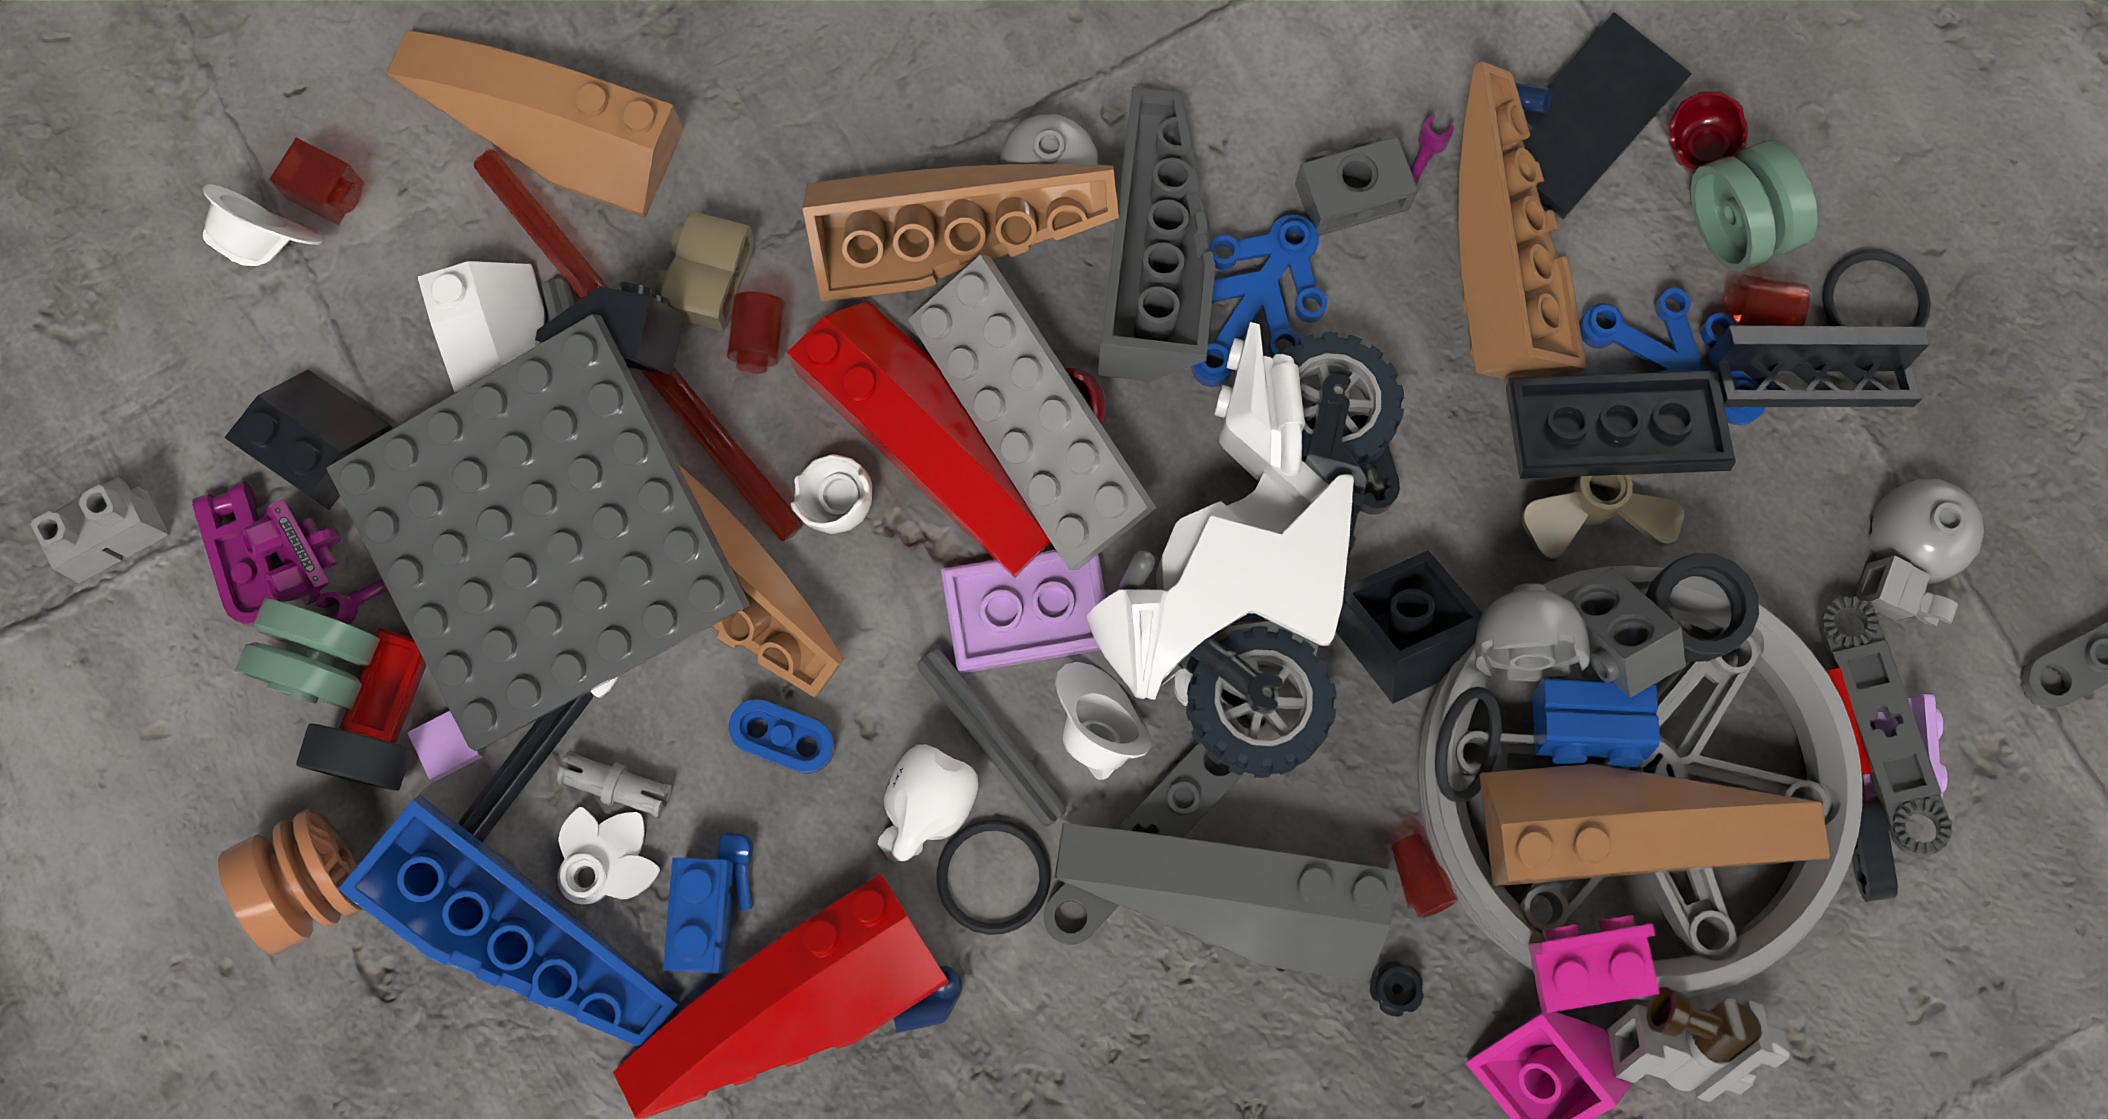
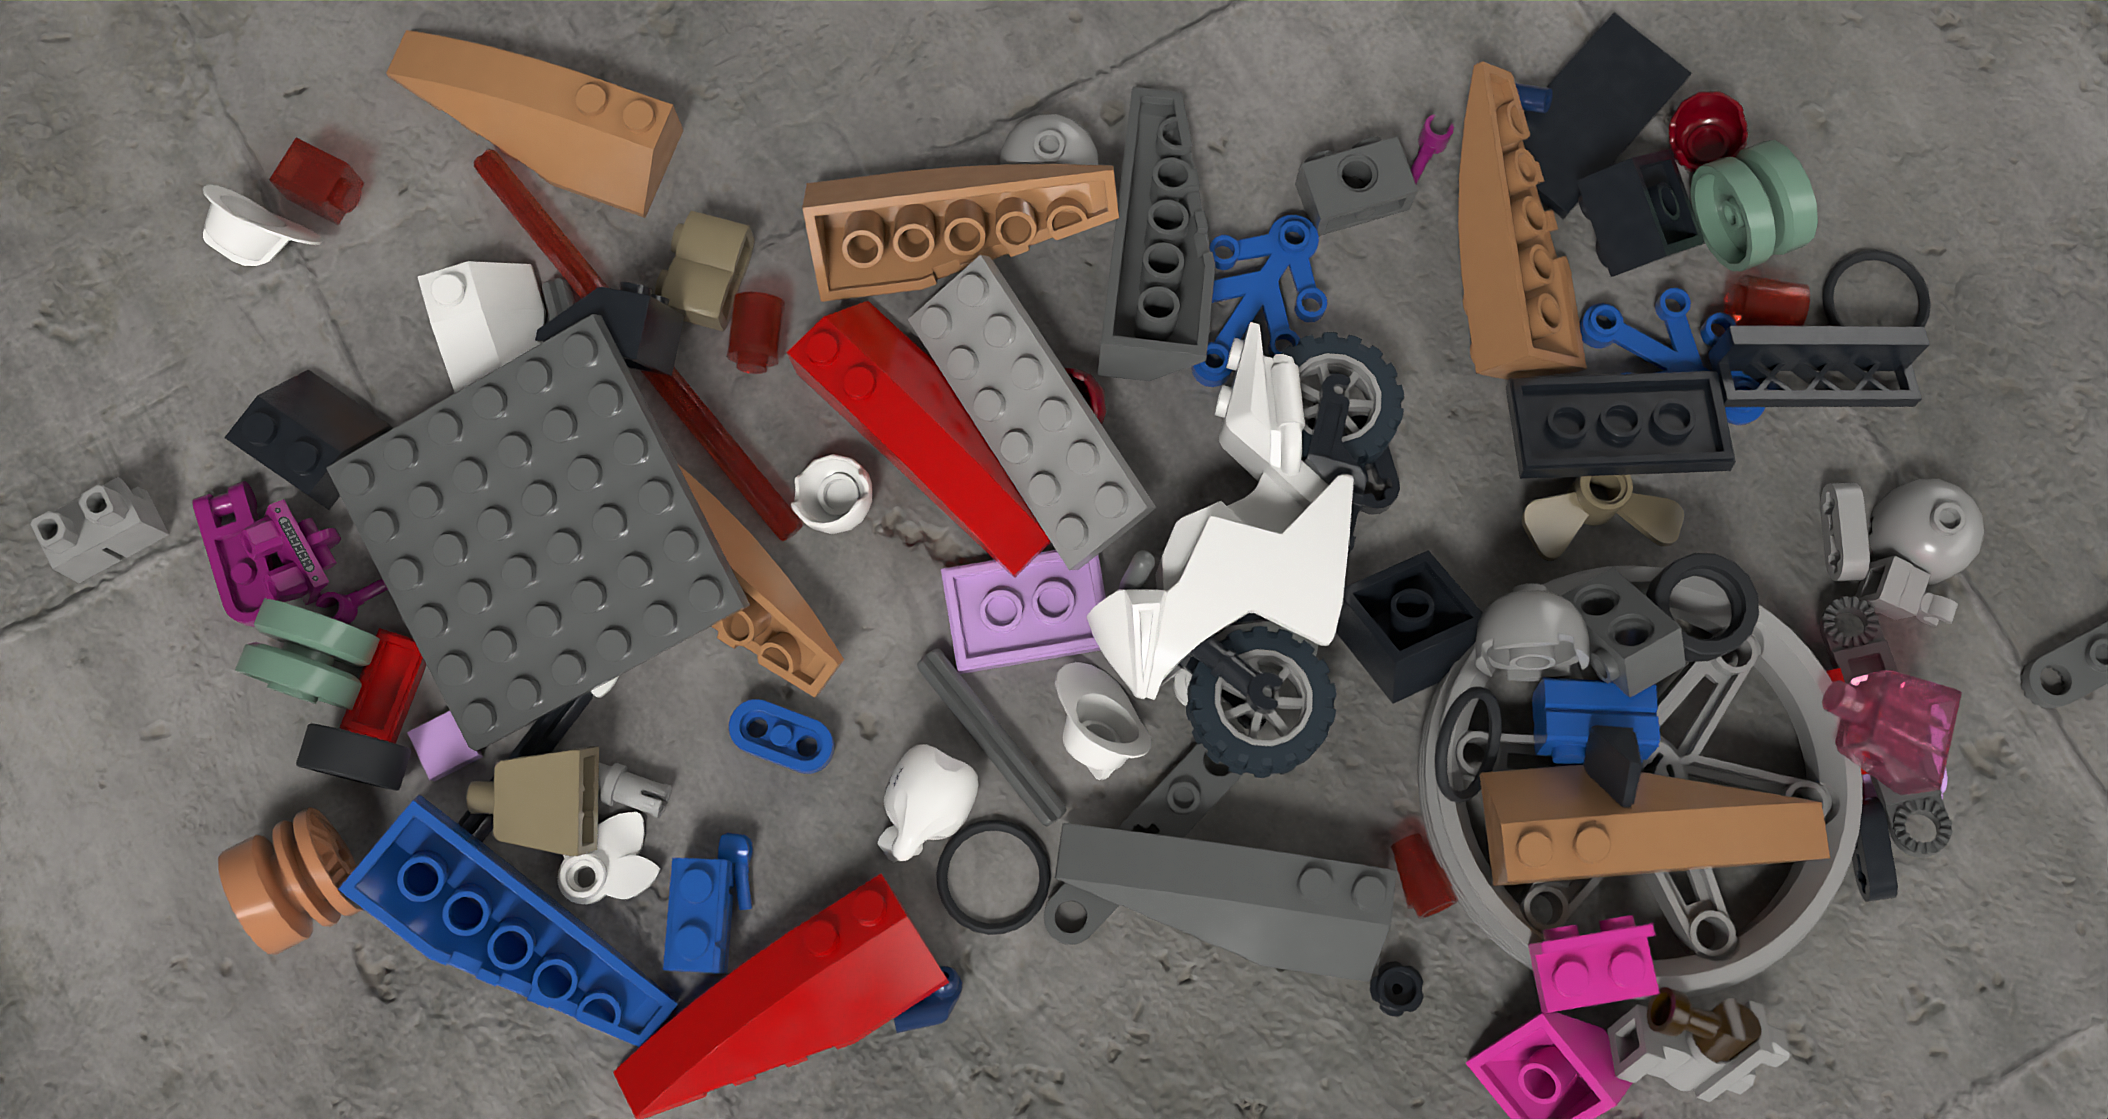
none -> dark tan torso [467,746,599,857]
none -> black slope [1576,149,1705,277]
none -> black slope [1583,725,1642,808]
none -> light grey beam [1820,483,1870,581]
none -> clear pink torso [1822,670,1962,795]

